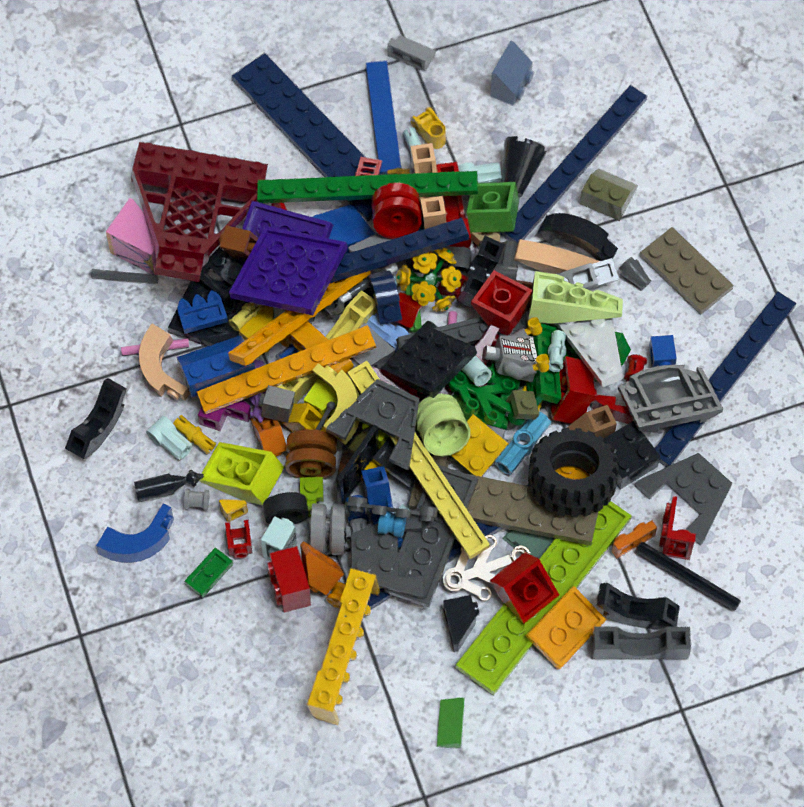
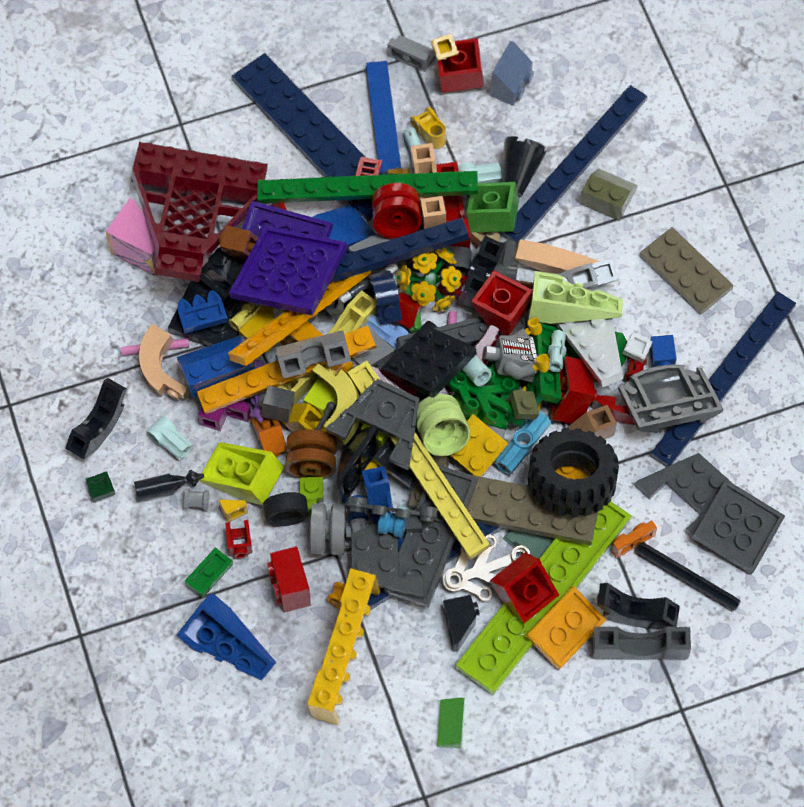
dark grey bar [91,269,159,284] -> none
blue arch [96,503,174,563] -> none
yellow pin [173,415,216,455] -> none
light aqua brick [261,516,297,561] -> none
orange slope [300,541,344,595] -> none
black arch [537,213,618,261] -> none
black brick [604,421,660,490] -> none
dark grey cone [619,257,652,290] -> none
red bracket [659,496,696,560] -> none
none -> dark green plate [85,471,115,502]
none -> blue wedge [177,593,276,680]
none -> light grey arch [276,330,351,378]
none -> yellow slope [430,34,458,61]
none -> red brick [437,38,484,93]
none -> white tile [622,332,652,363]
none -> dark grey plate [692,479,785,574]

